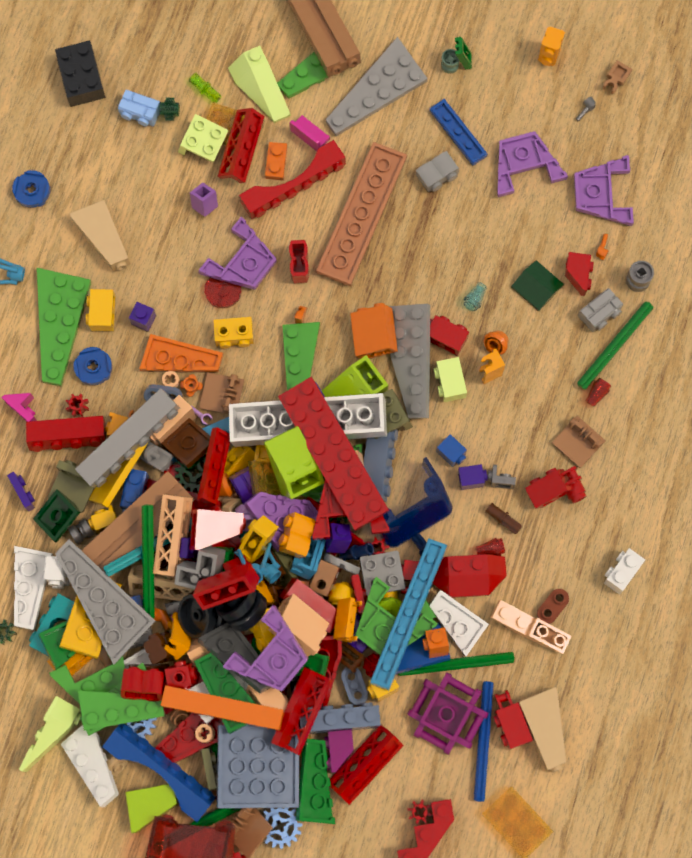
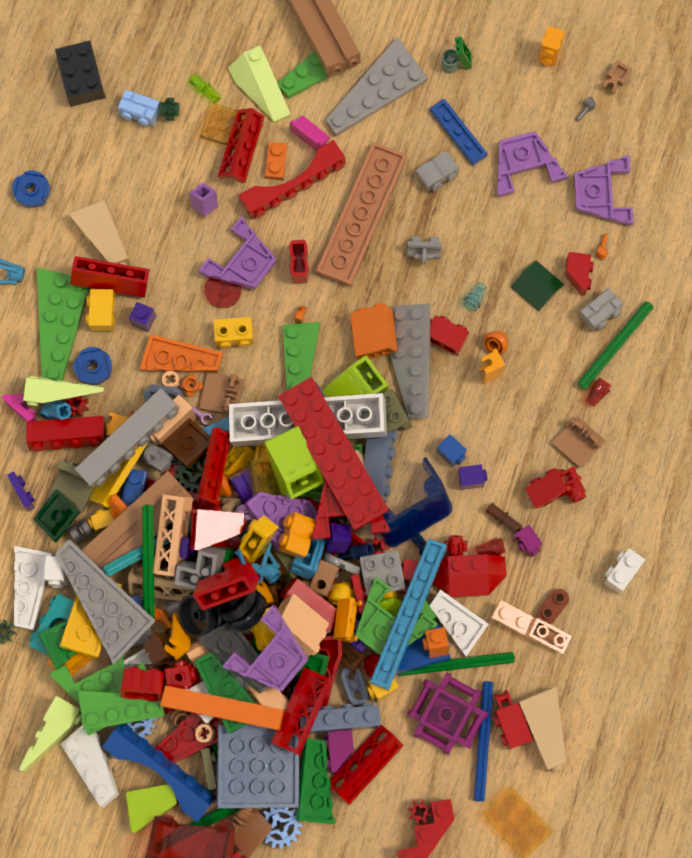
yellowish green bracket [178,114,228,162] -> none
yellowish green brick [433,357,467,402] -> none
flat silver bracket [488,464,516,489] -> none
flat silver wheel [626,260,654,292] -> none
none -> yellowish green wedge [23,375,104,406]
none -> dark azure piece [39,400,72,420]
none -> red brick [70,256,150,298]
none -> orange tile [109,494,128,519]
none -> light grey hips [407,236,442,265]
none -> red gear [444,535,467,556]
none -> magenta brick [512,525,543,557]

